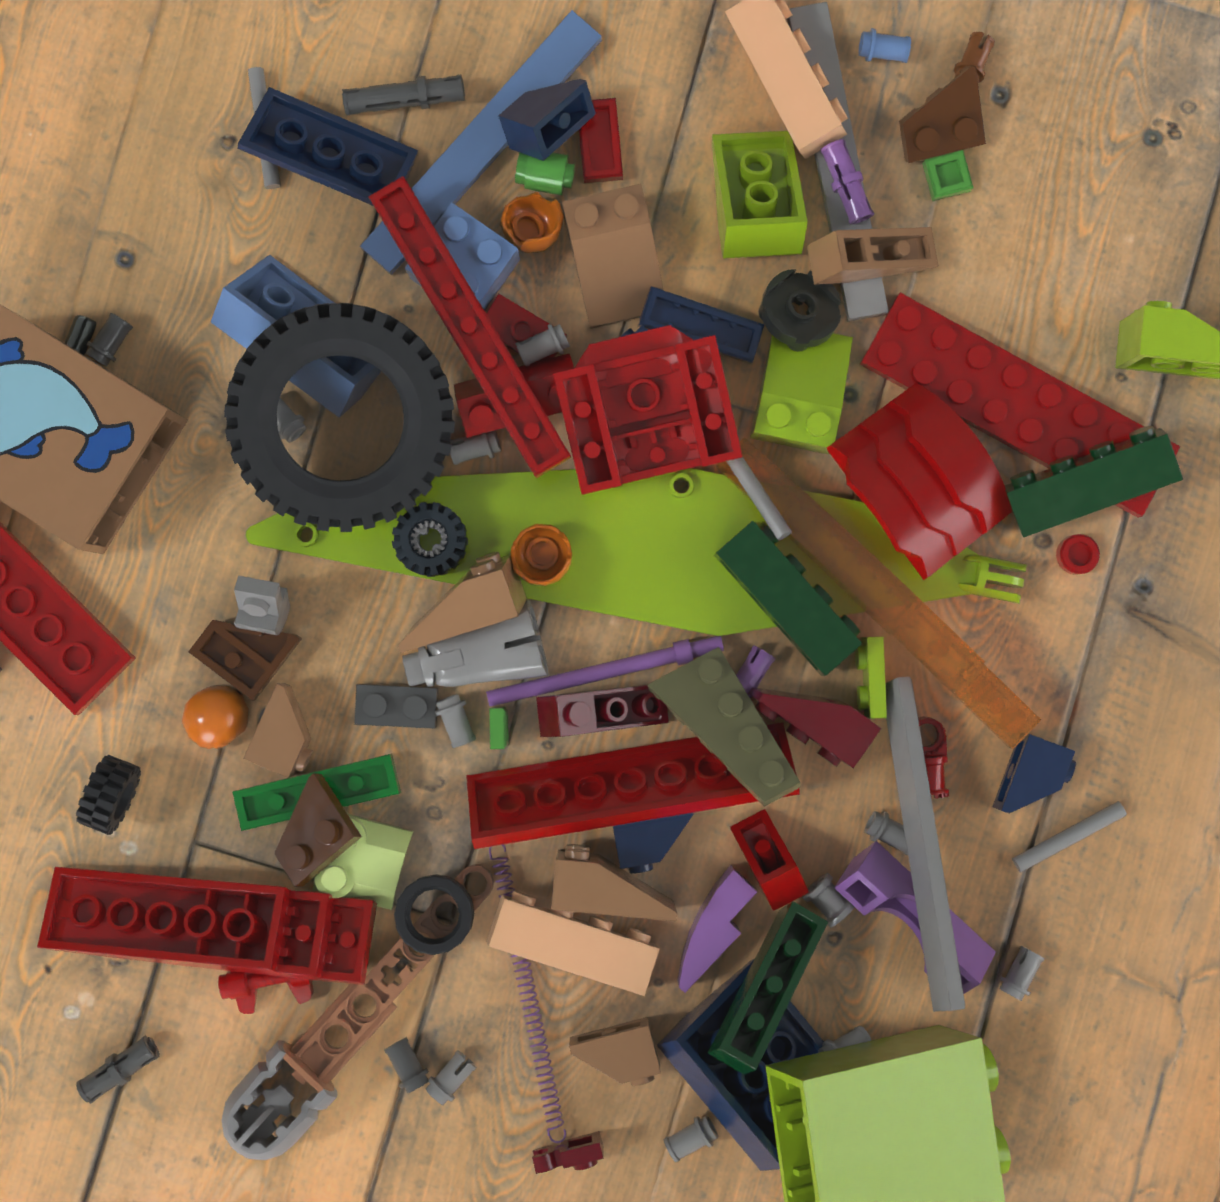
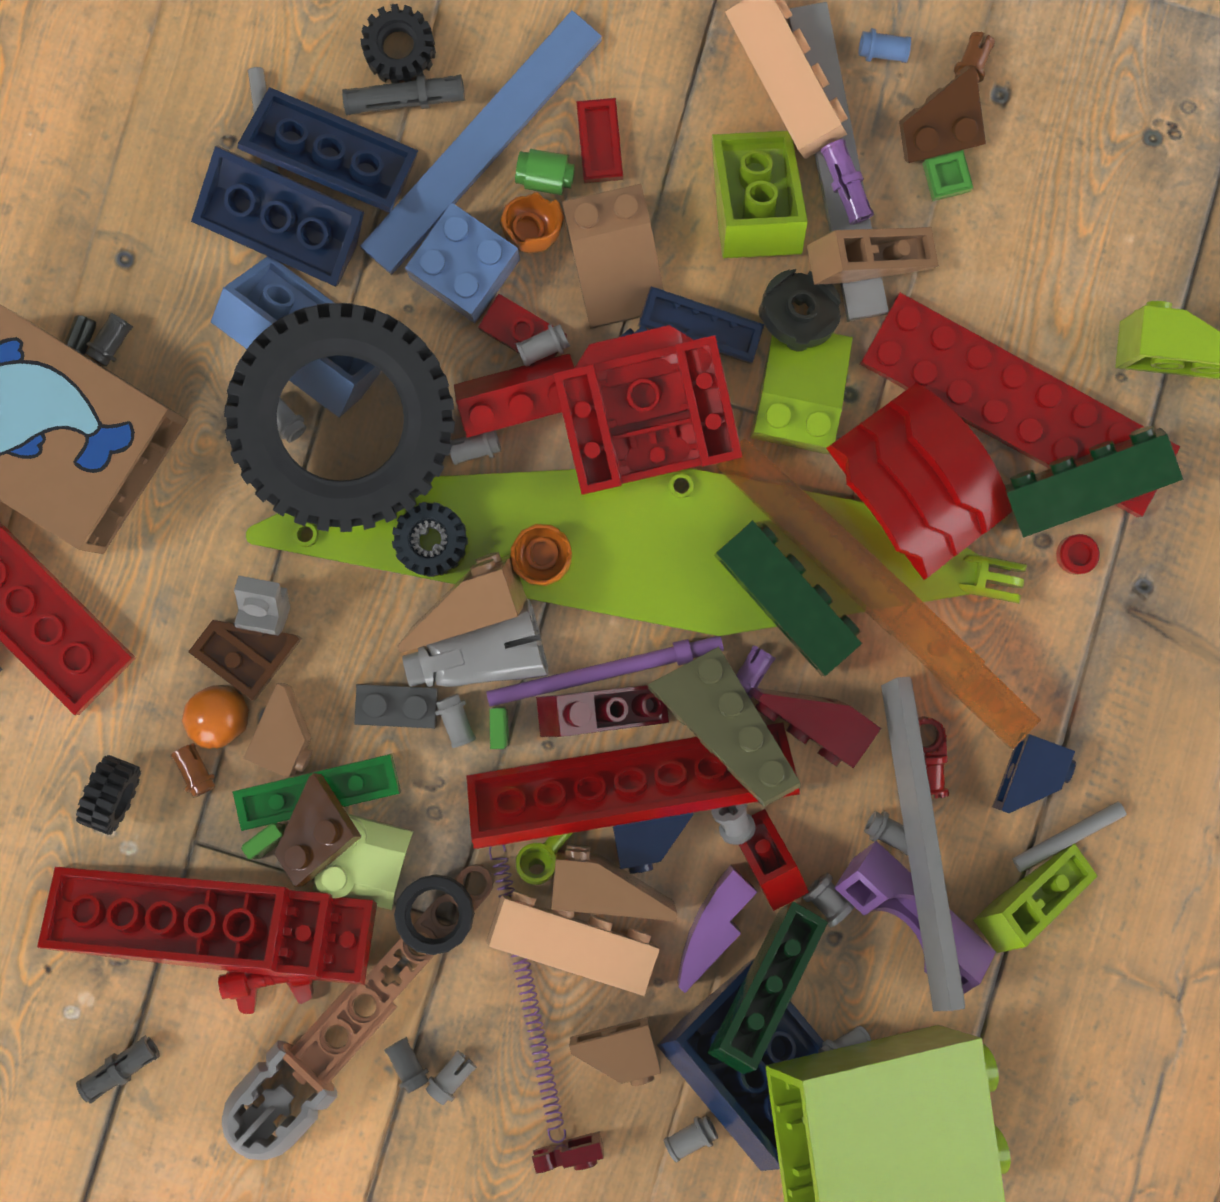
red tile [368,176,572,479] -> none
dark blue slope [498,79,596,161] -> none
light grey bar [726,457,792,540] -> none
lime plate [855,637,887,719] -> none
light grey pin [999,946,1045,1001] -> none
none -> dark orange pin [170,743,215,798]
none -> dark blue slope [191,146,364,287]
none -> bright green tile [241,823,286,860]
none -> black tyre [360,4,436,83]
none -> lime bar [516,832,576,885]
none -> light grey bush [711,803,756,845]
none -> lime slope [973,844,1098,953]

